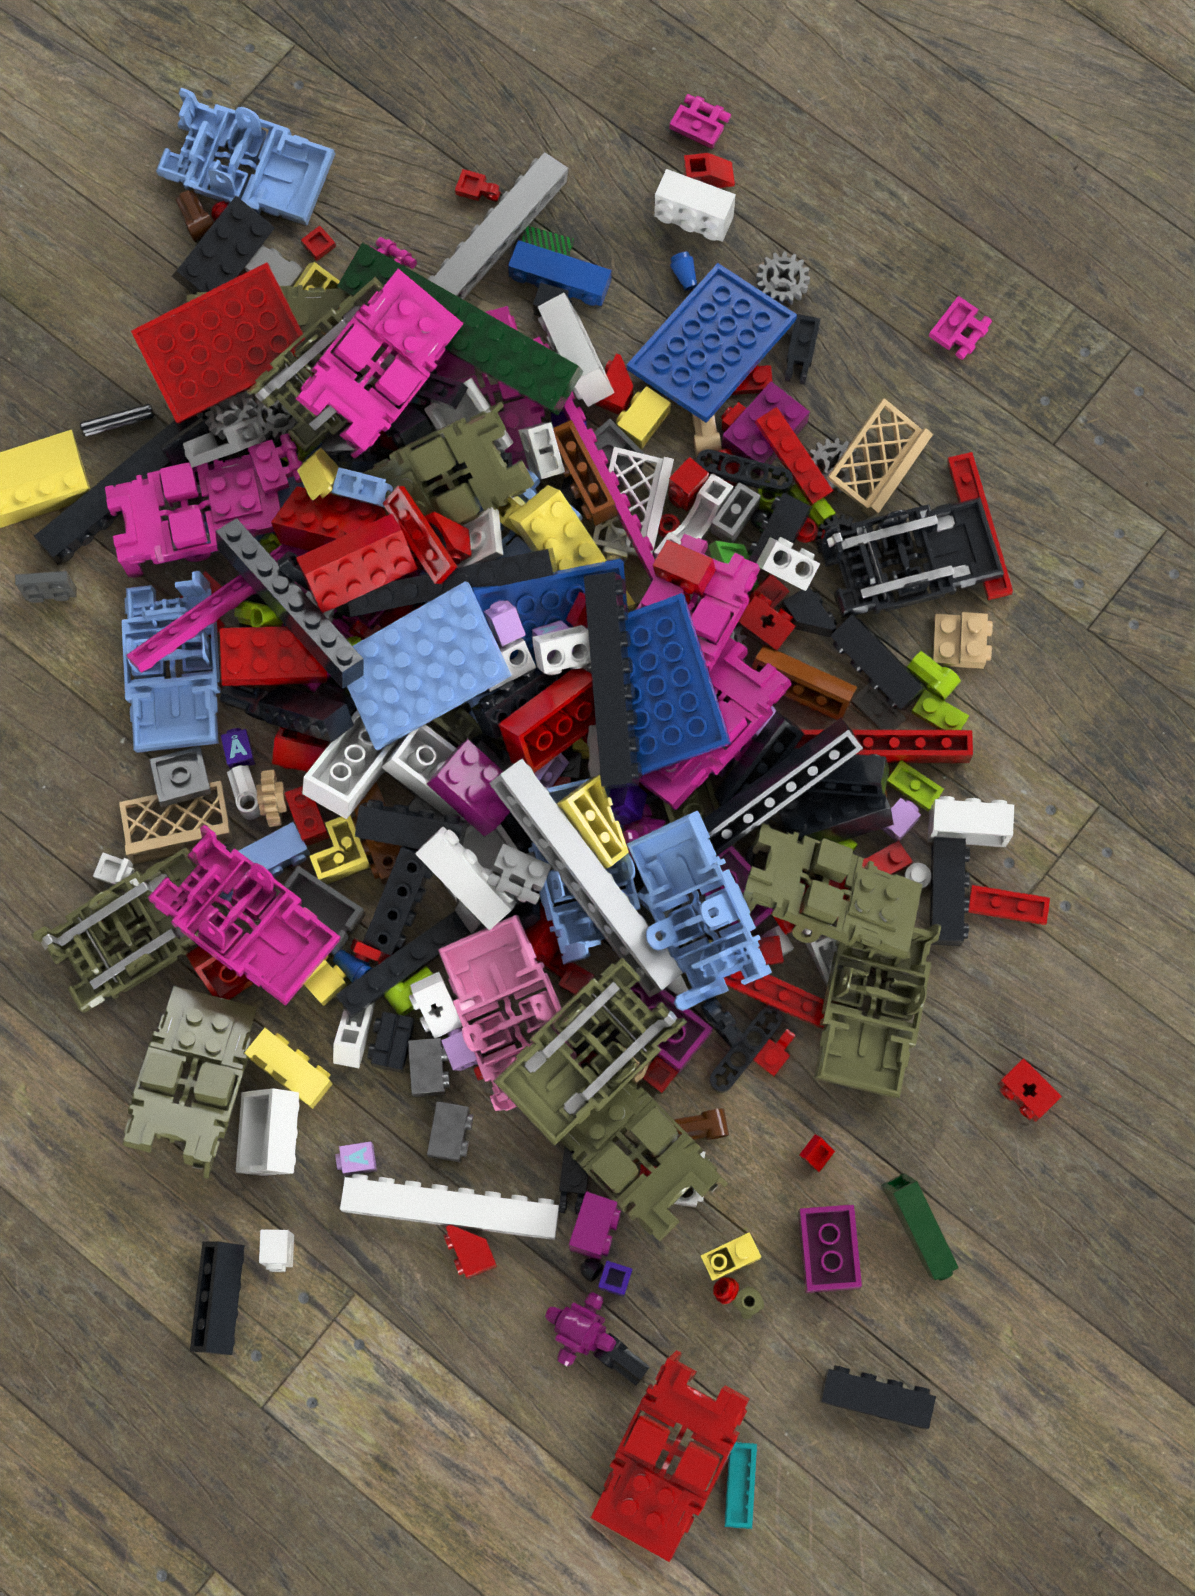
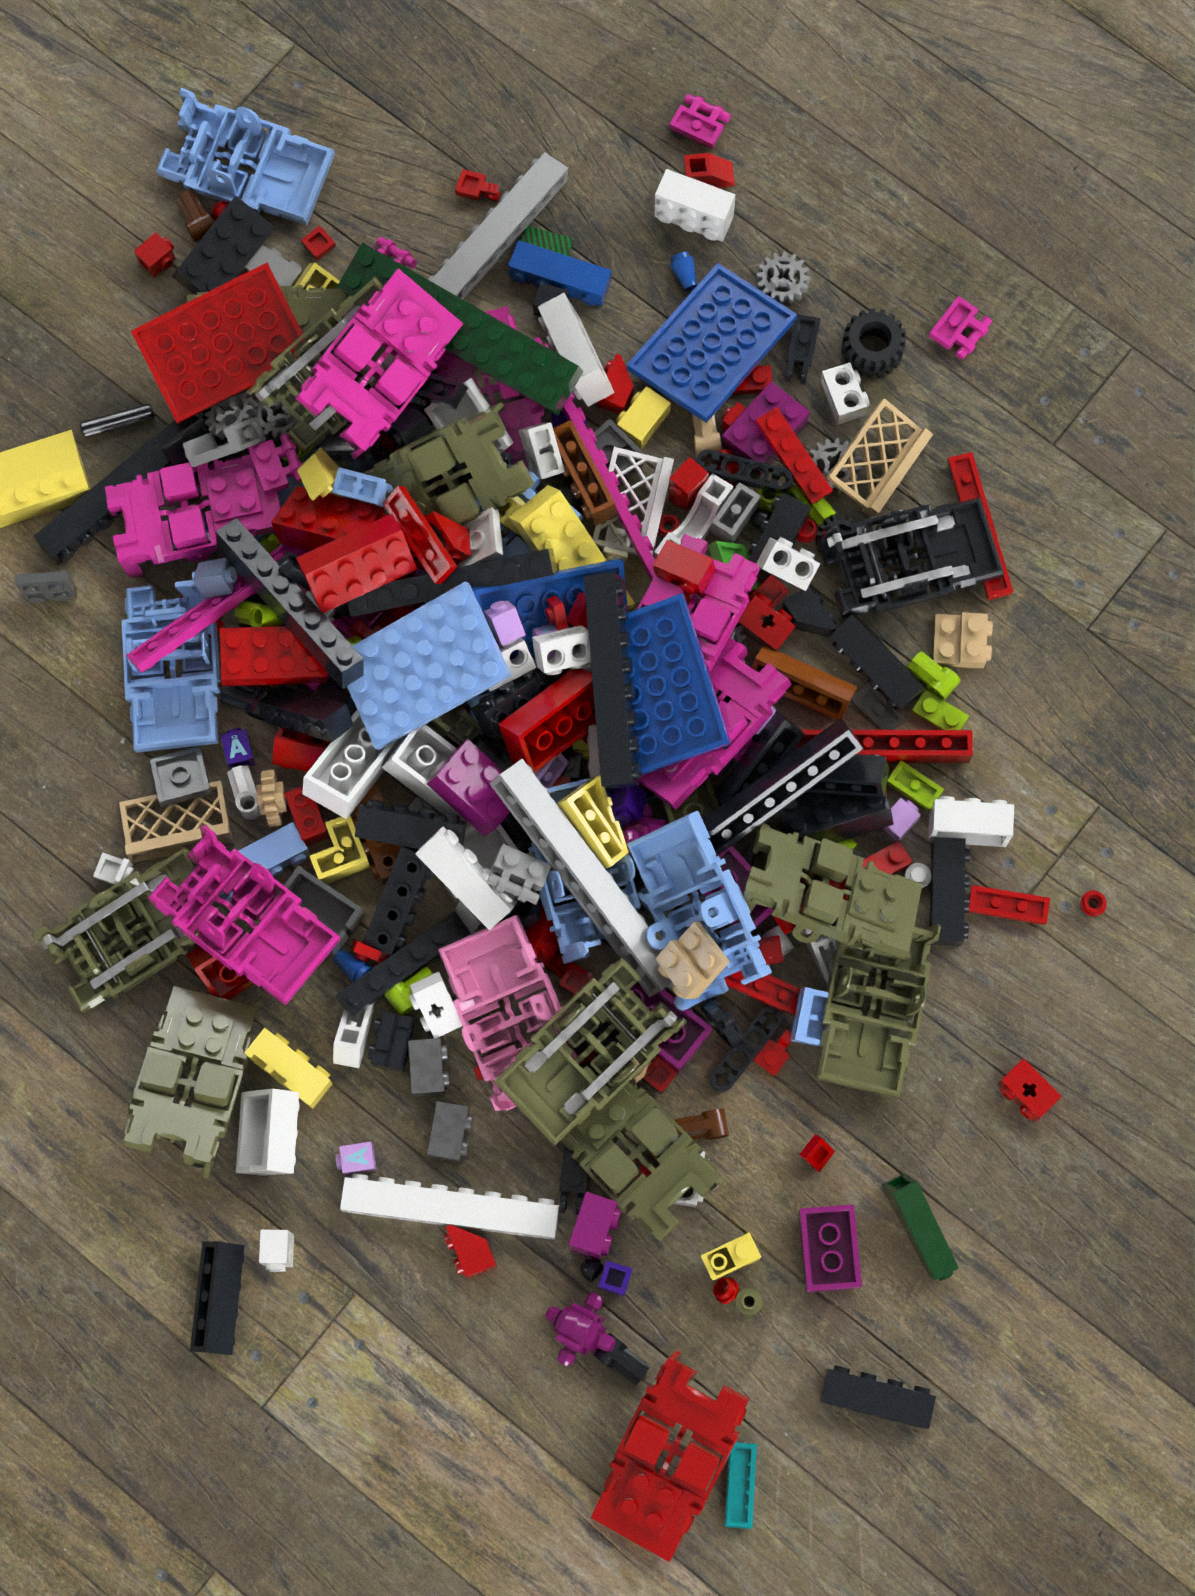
light yellow brick [304,955,347,1006] -> none
lavender brick [441,1028,483,1071] -> none
none -> red brick [134,232,176,278]
none -> sand blue brick [193,557,237,599]
none -> red plate [545,596,568,631]
none -> tan plate [655,922,730,999]
none -> light blue hinge [790,987,829,1047]
none -> white brick [820,363,870,425]
none -> black tyre [841,308,906,378]
none -> red plate [1080,890,1107,917]

